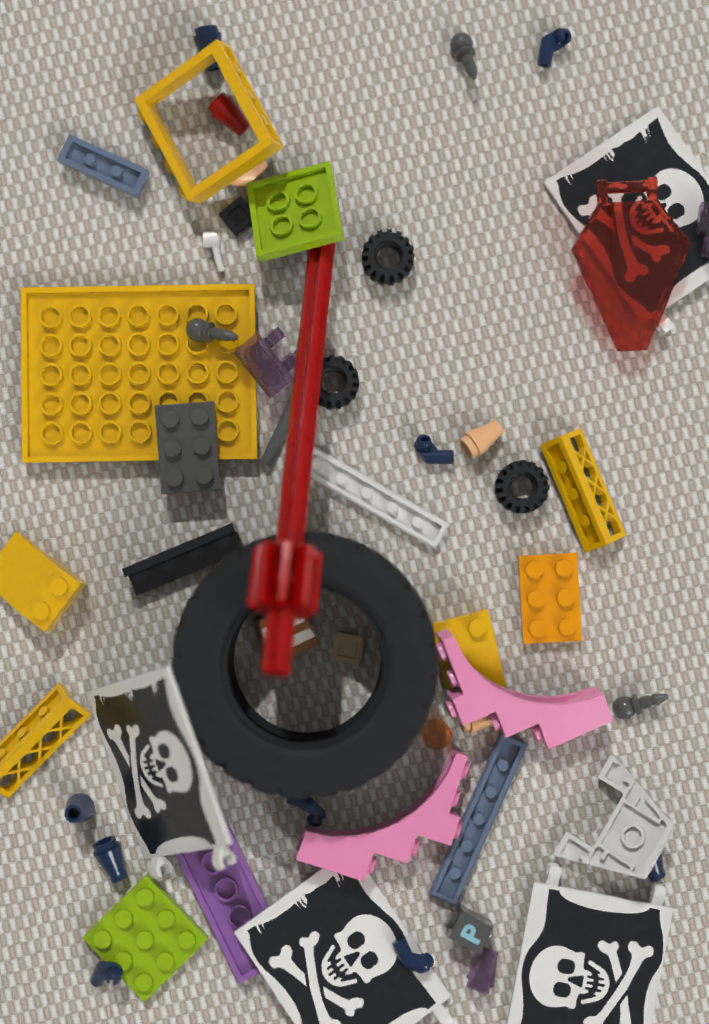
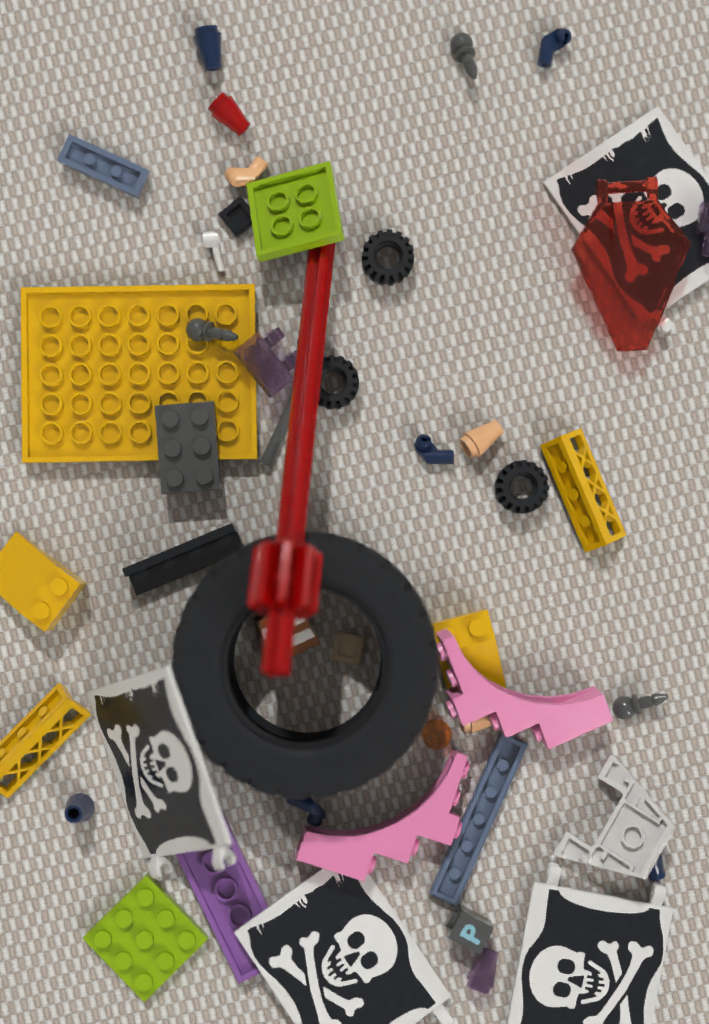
dark blue arm [90,960,123,987] -> none
dark blue cone [93,836,128,883] -> none
yellow window [134,39,284,204] -> none
white tile [311,446,450,549] -> none
dark blue arm [392,937,434,974] -> none
light orange plate [517,553,582,644] -> none

